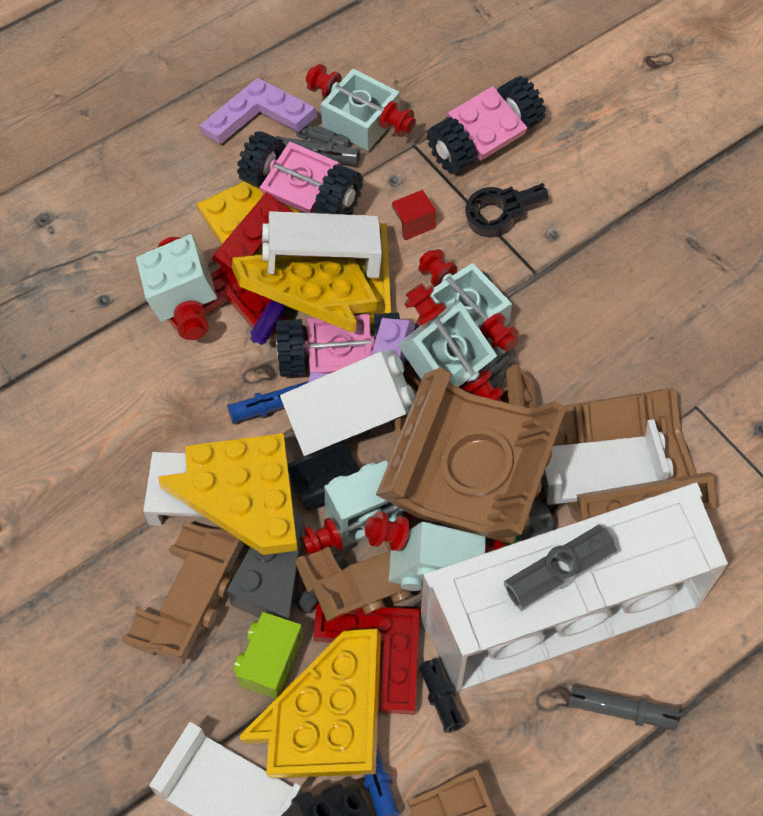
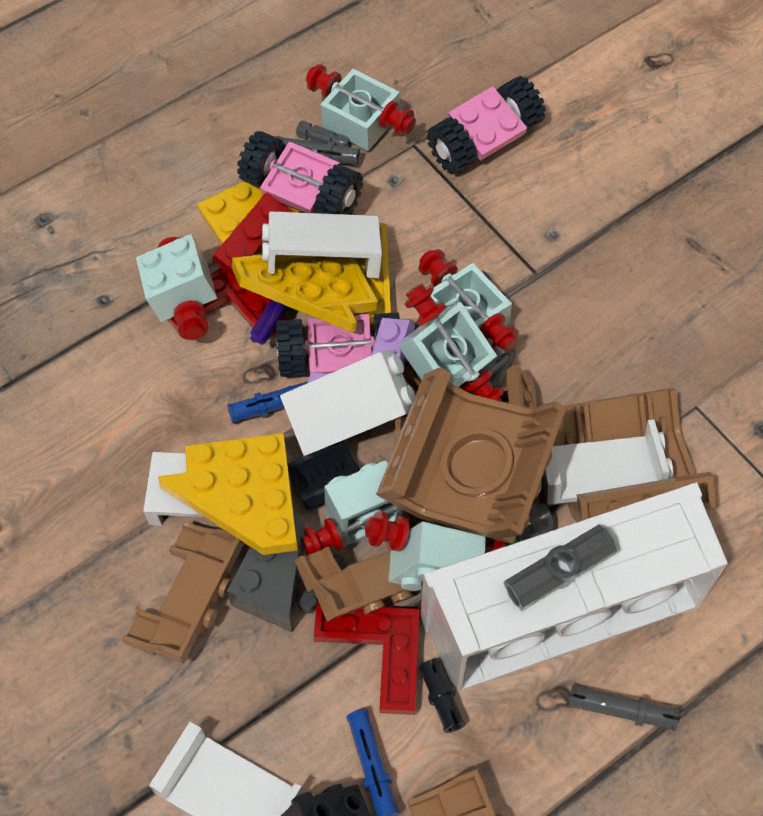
lavender plate [199,78,317,144] -> none
lime brick [233,611,304,699] -> none
yellow wing [240,629,381,778] -> none
red panel [392,189,436,240] -> none
black pin [465,183,549,237] -> none

